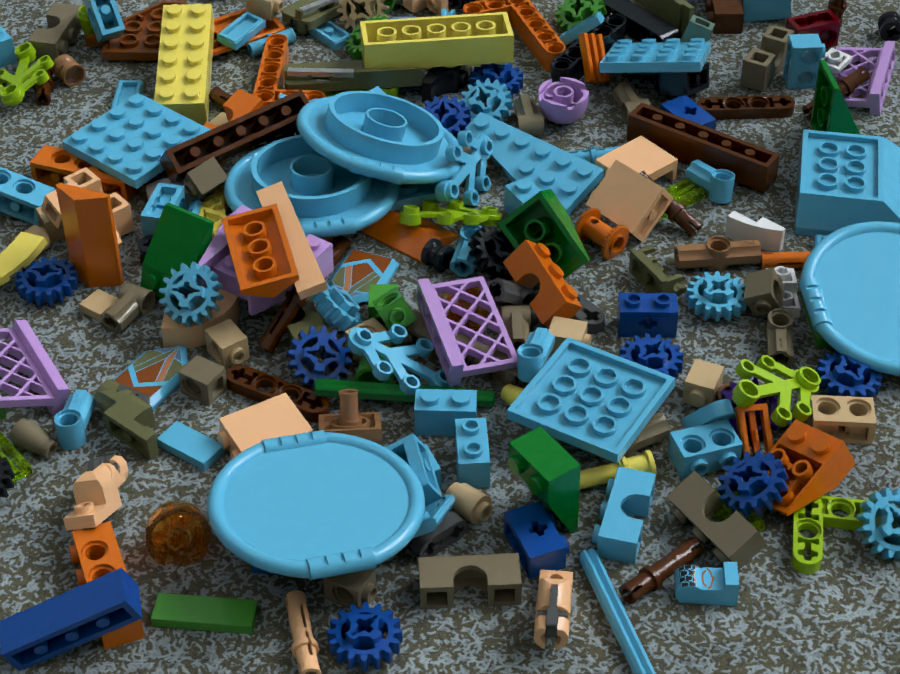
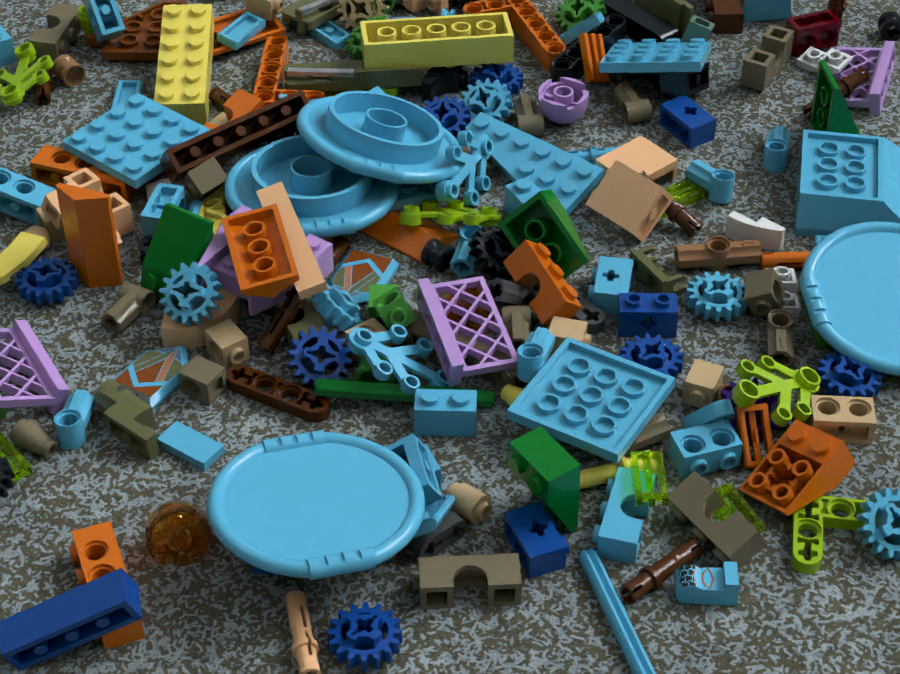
light nougat plate [63,454,129,531] -> none
tan tile [79,289,118,322] -> none
bright green tile [151,593,259,634] -> none
light nougat brick [217,392,313,460] -> none
medium azure pin [247,27,297,58] -> none
medium nougat plate [318,389,382,443] -> none
dark tan brick [323,569,378,609] -> none
medium azure brick [455,418,490,489] -> none
light nougat plate [534,569,573,650] -> none
orange hose [574,208,629,260] -> none
reddish brown brick [627,102,780,193] -> none
reddish brown beam [697,95,795,120] -> none
blue gear [717,450,789,517] -> none
medium azure brick [783,34,826,89] -> none
none -> medium azure brick [587,256,634,316]
none -> clear neon green tile [629,451,669,506]
none -> medium azure piece [763,125,791,173]

